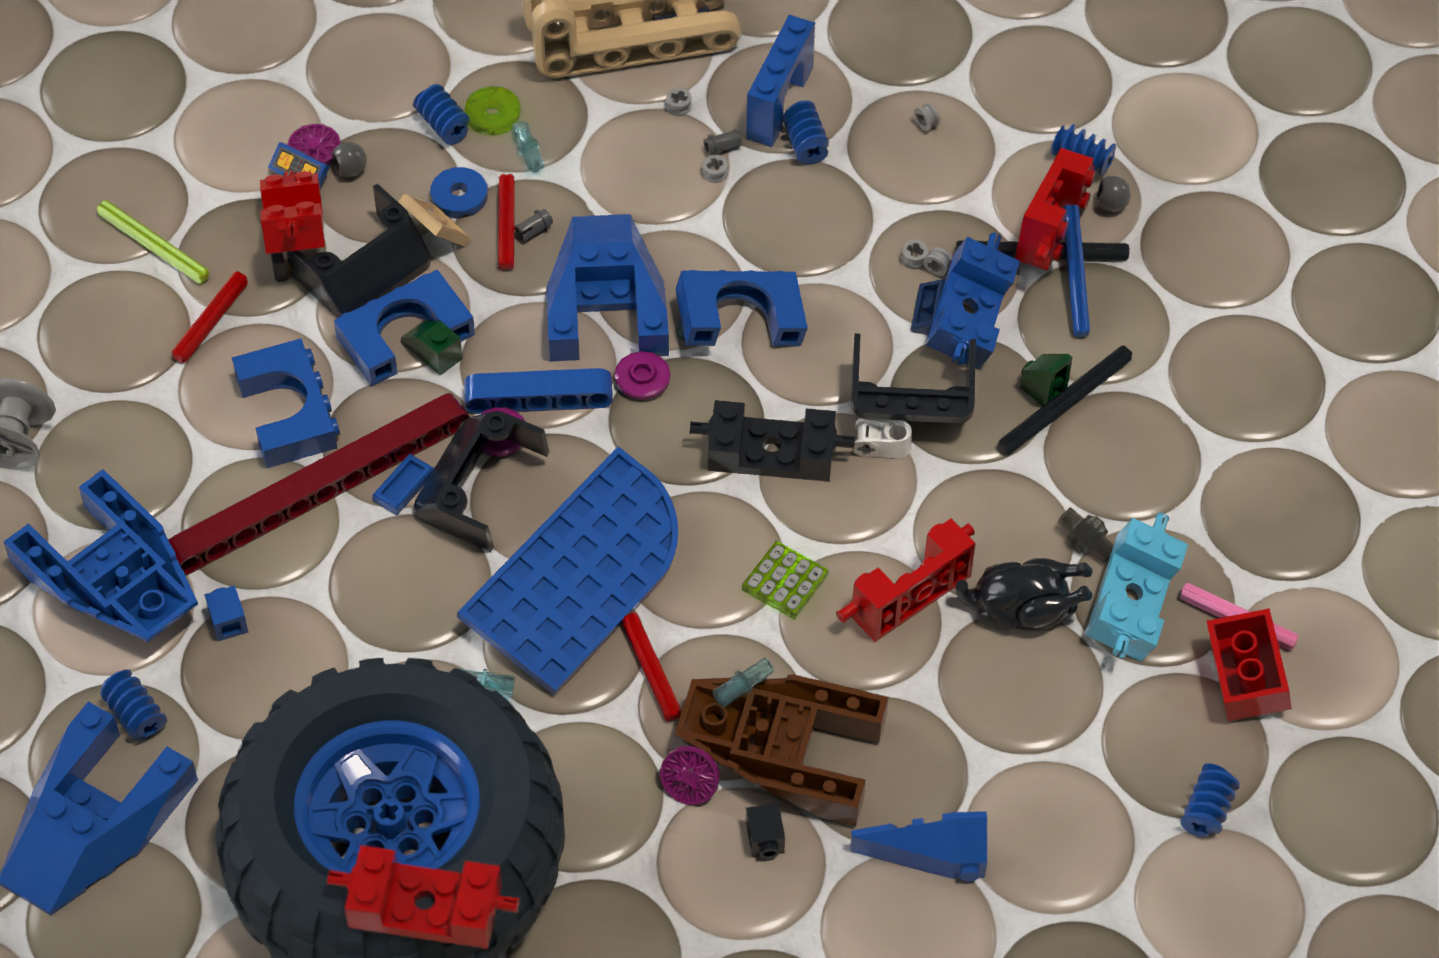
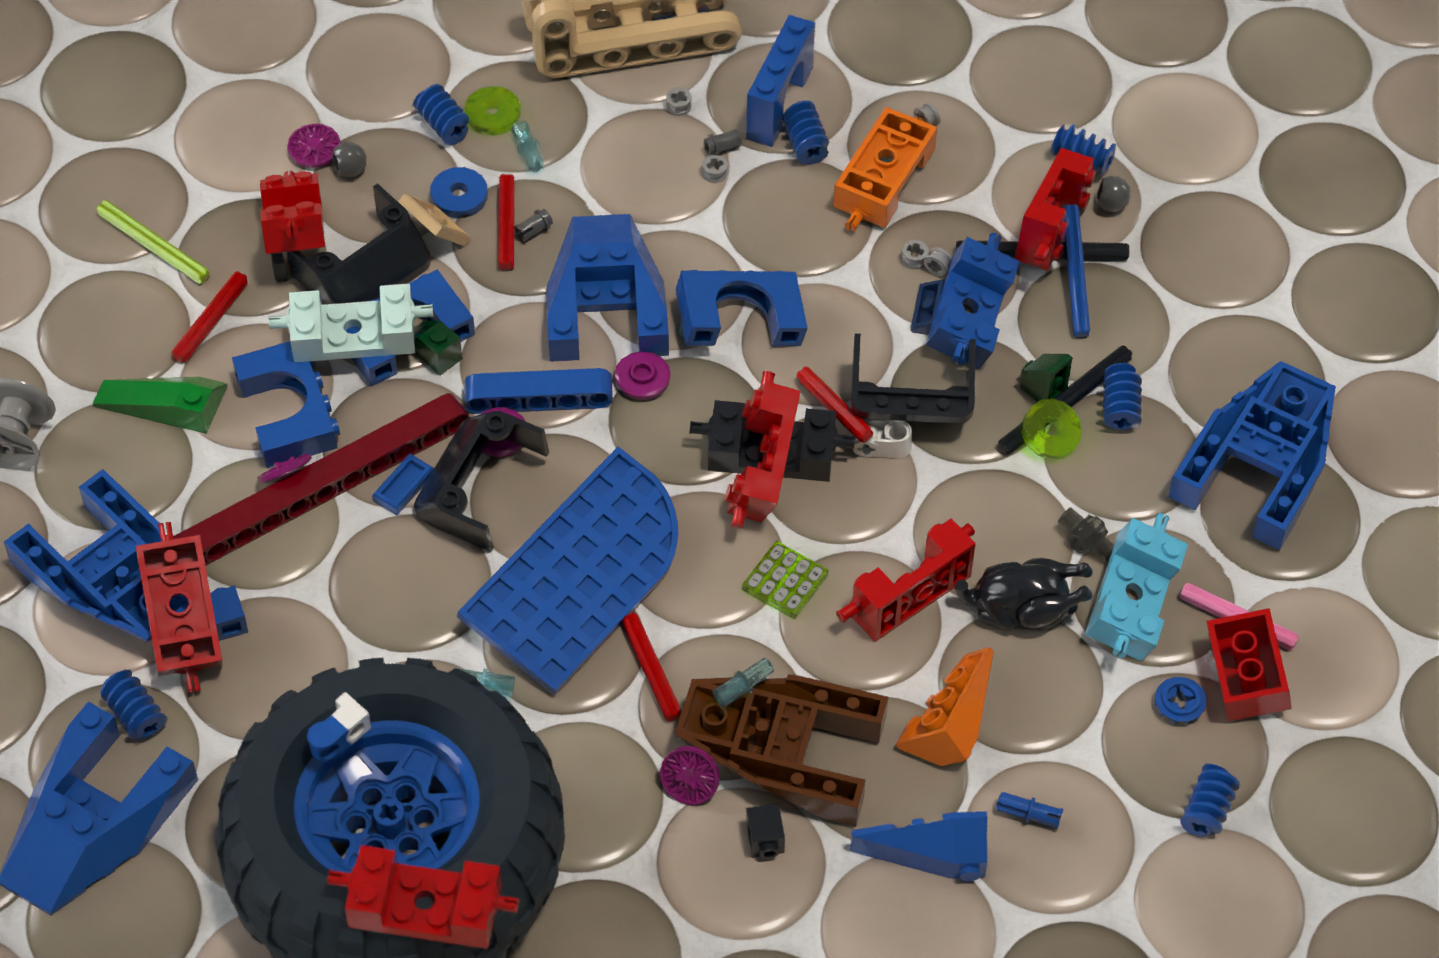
tile [268,142,330,188] -> none
none -> green wedge [92,376,228,434]
none -> red brick [136,522,222,693]
none -> magenta wheel [257,453,312,483]
none -> light aqua brick [268,284,433,362]
none -> leg [307,692,371,761]
none -> red brick [724,371,801,529]
none -> red axle [796,367,873,443]
none -> orange brick [833,107,937,232]
none -> orange wedge [896,647,994,766]
none -> blue axle [996,792,1063,829]
none -> clear neon green tile [1022,399,1082,459]
none -> blue piece [1103,363,1142,430]
none -> blue gear [1155,677,1207,725]
none -> blue wedge [1168,361,1336,551]

